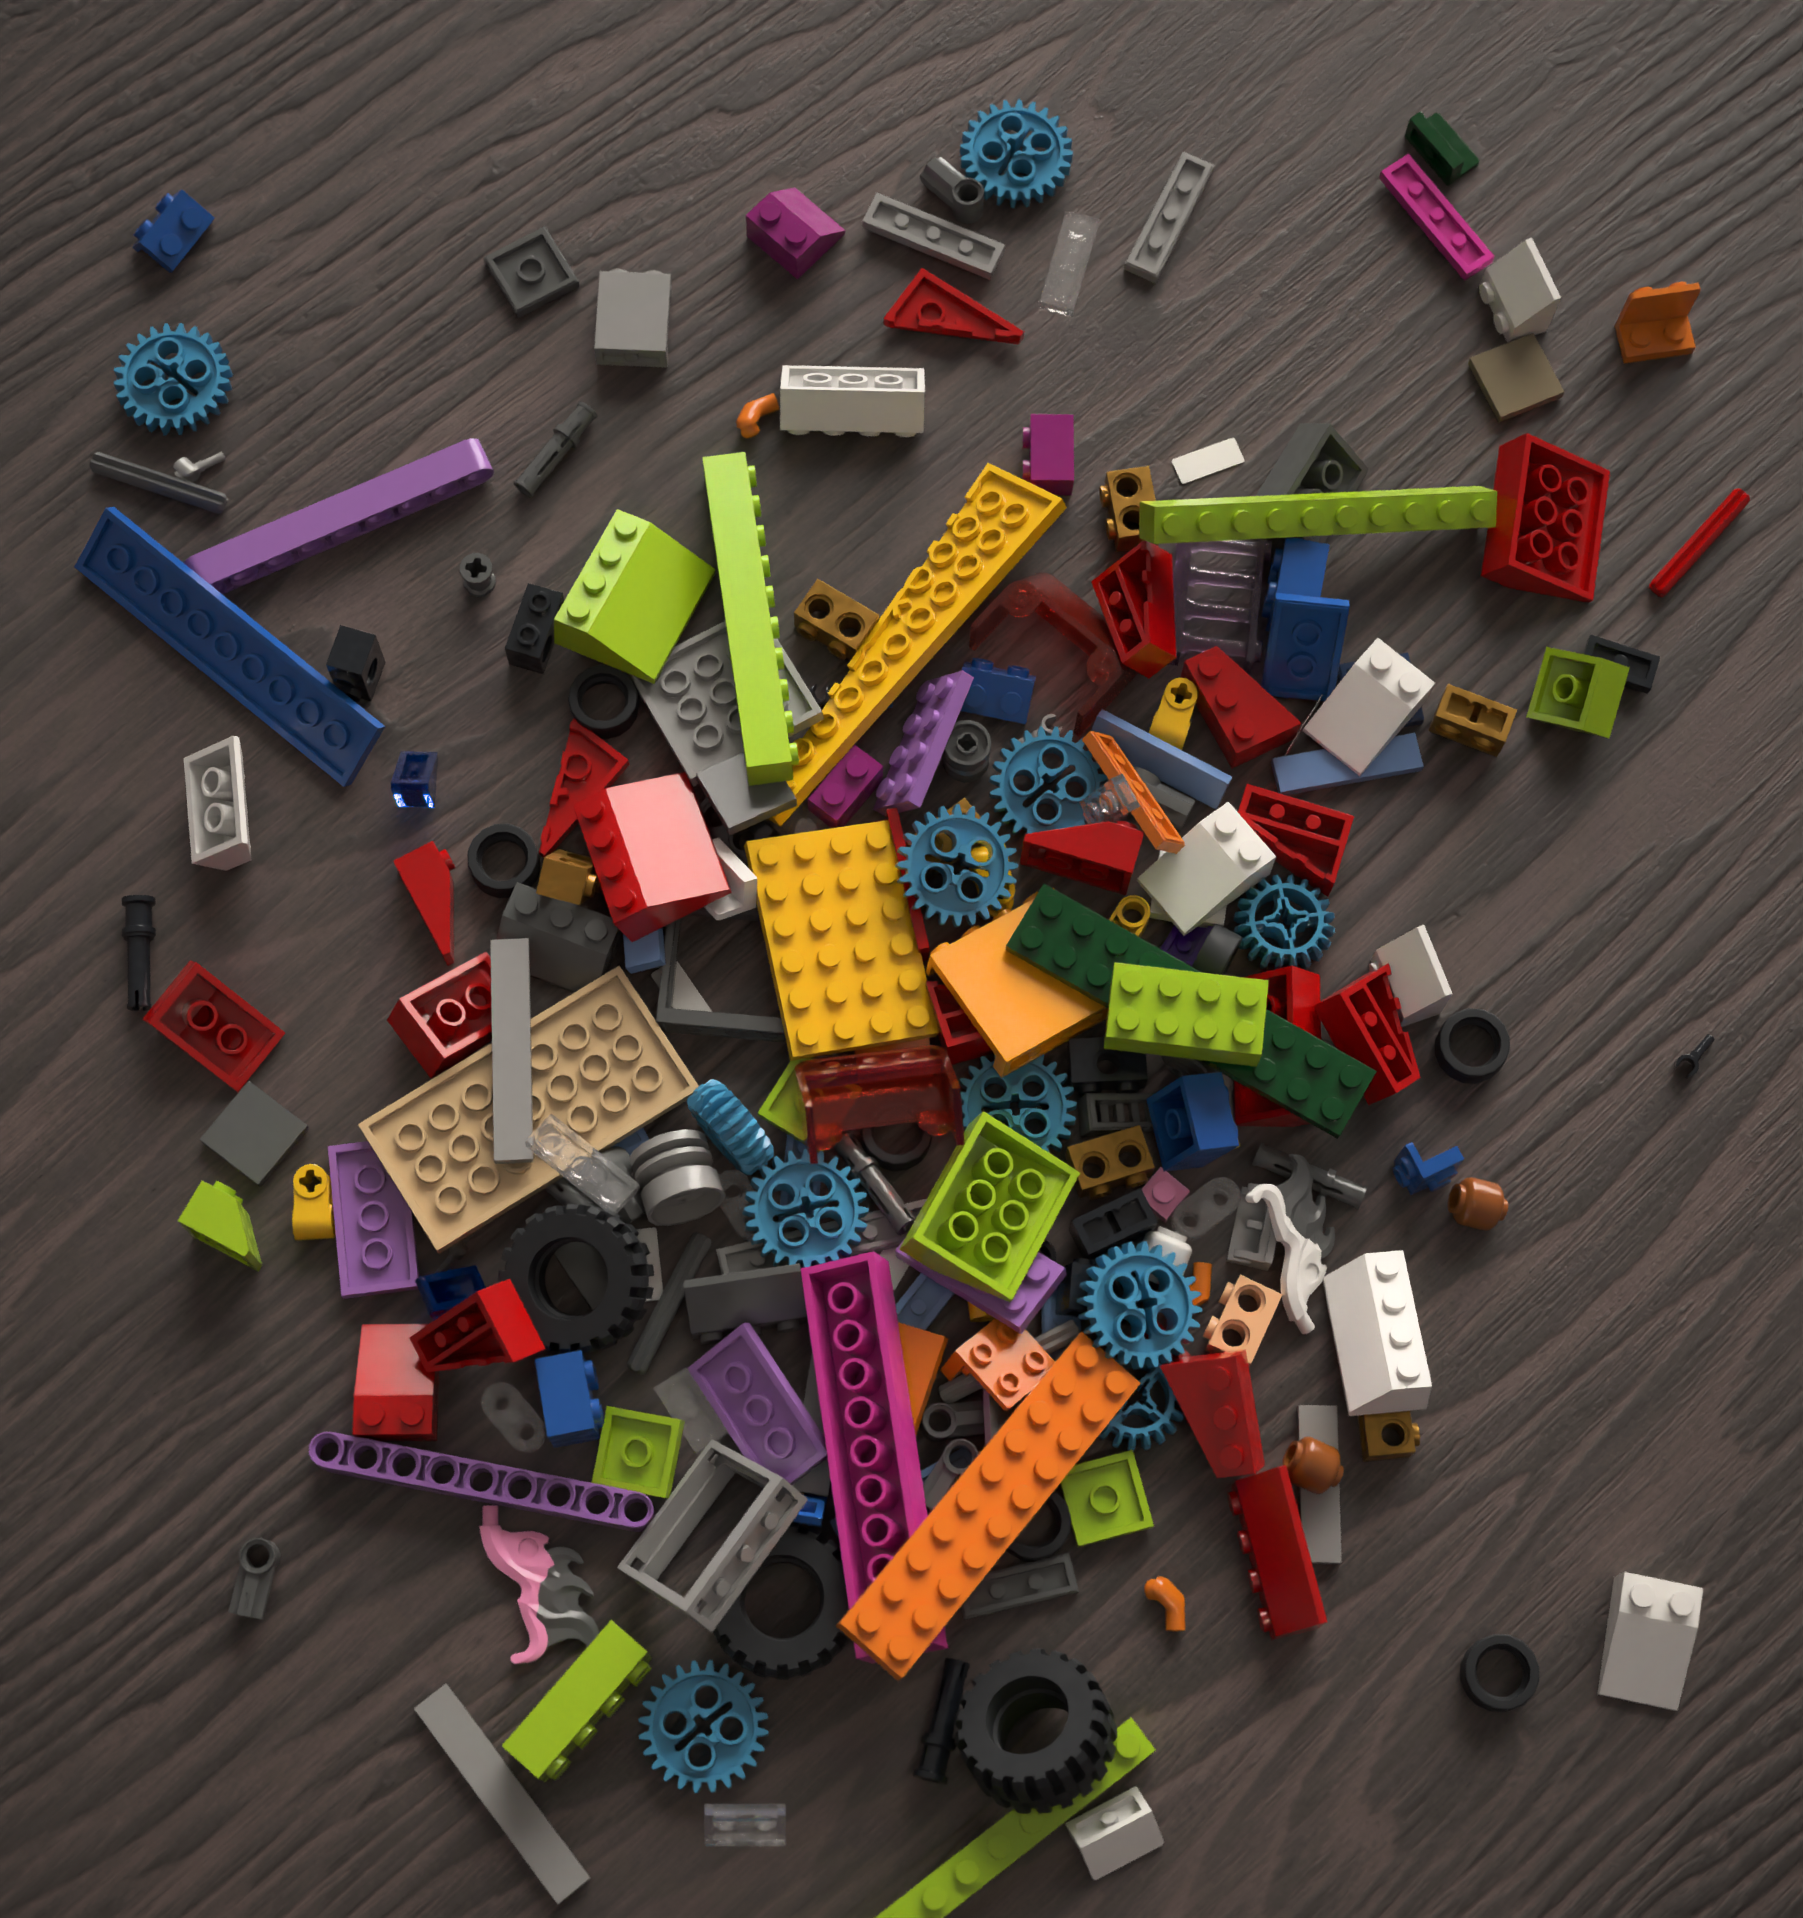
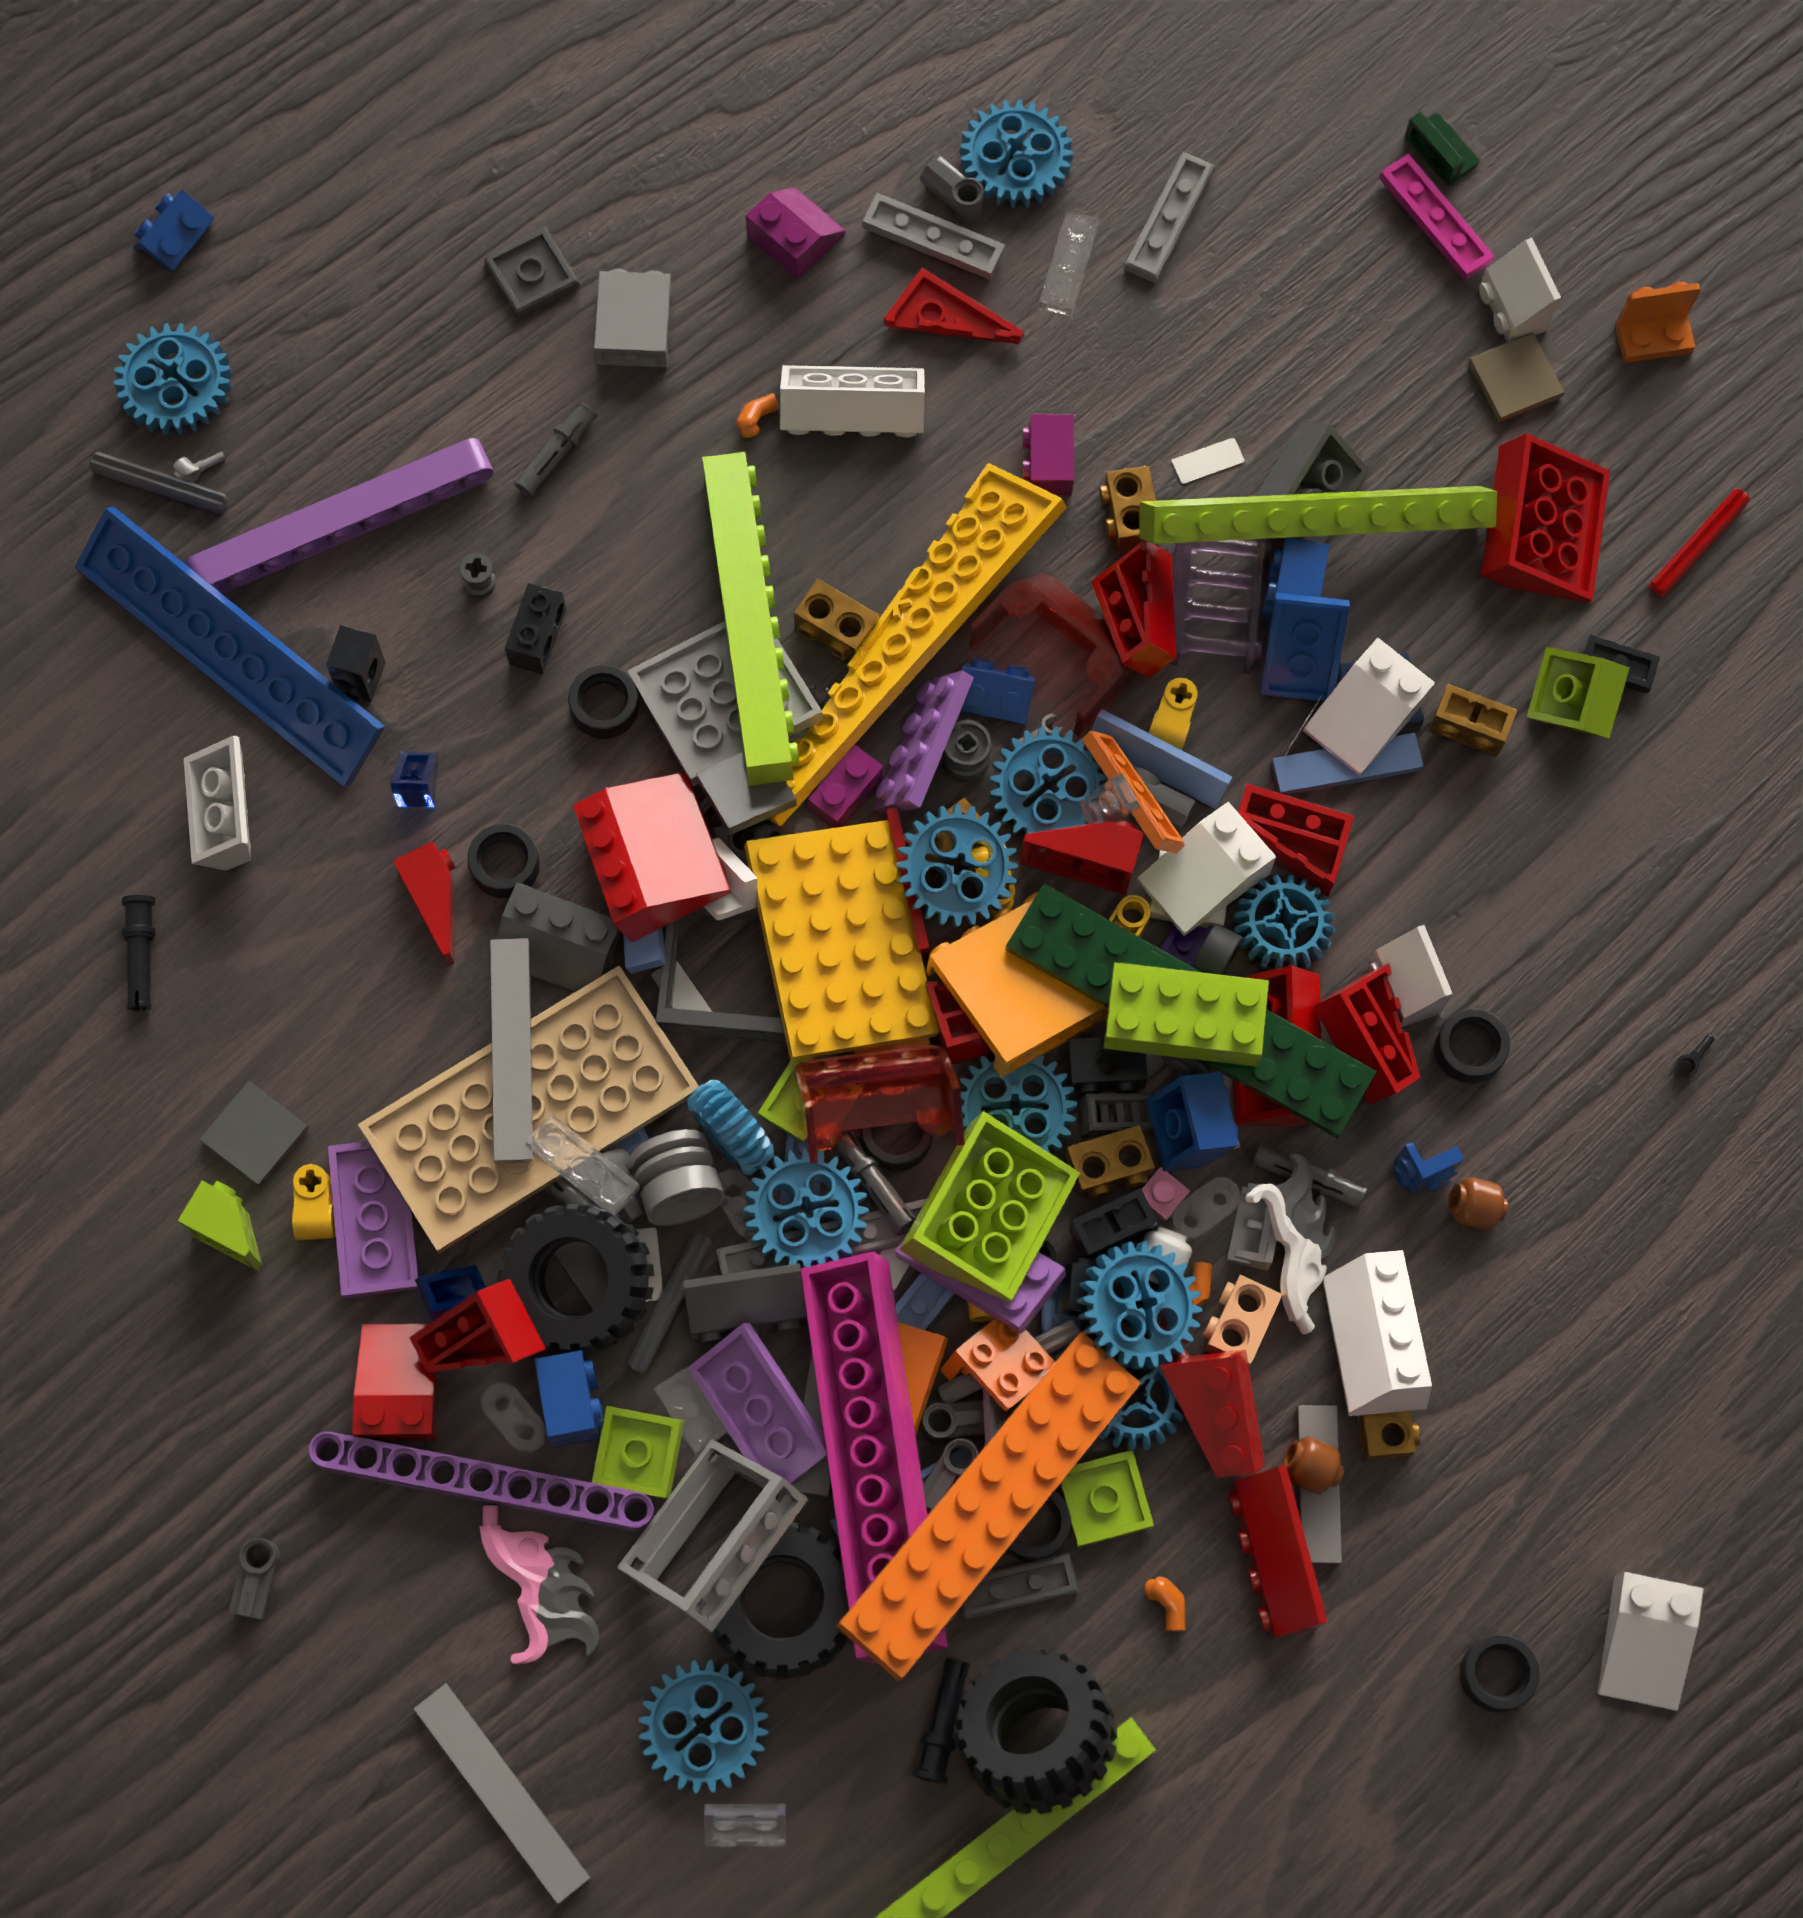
red slope [142,960,285,1092] -> none
red slope [387,952,492,1079] -> none
lime brick [502,1620,652,1782] -> none
pearl gold brick [536,849,601,905] -> none
red wing [539,718,630,858] -> none
lime slope [554,509,716,684] -> none
blue slope [792,1493,827,1527] -> none
white panel [1065,1786,1164,1880] -> none
red wedge [1180,646,1302,769] -> none

